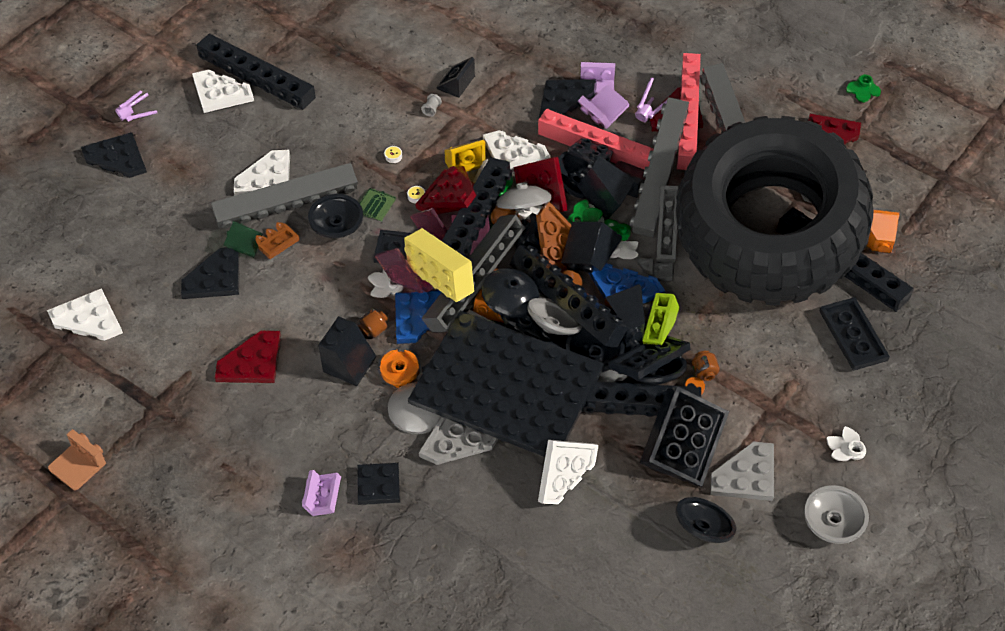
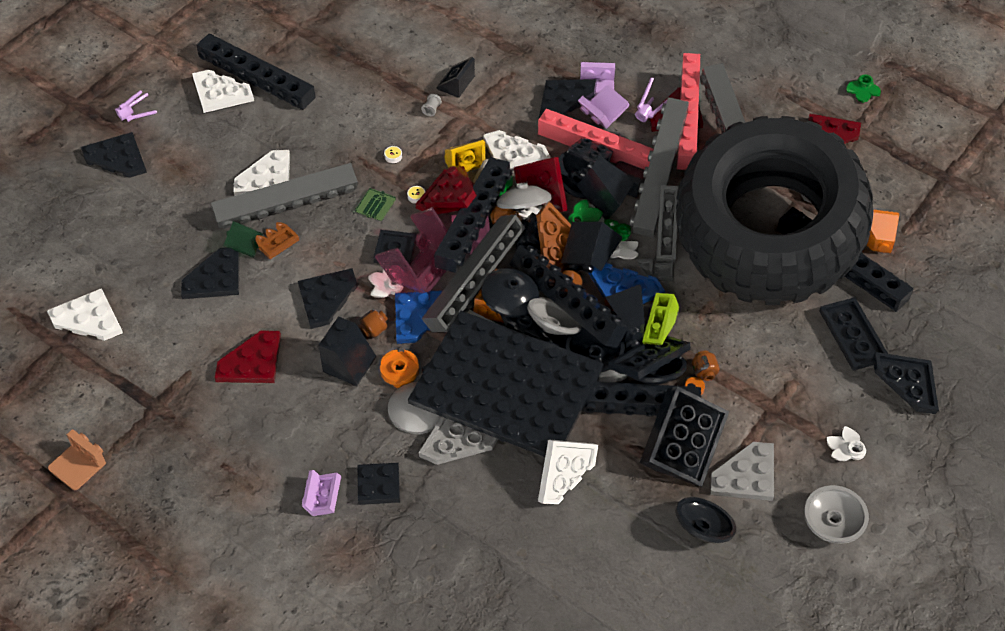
black dish [308,194,363,238] -> none
light yellow brick [404,228,474,302] -> none
none -> black plate [298,268,357,329]
none -> black plate [873,352,939,414]

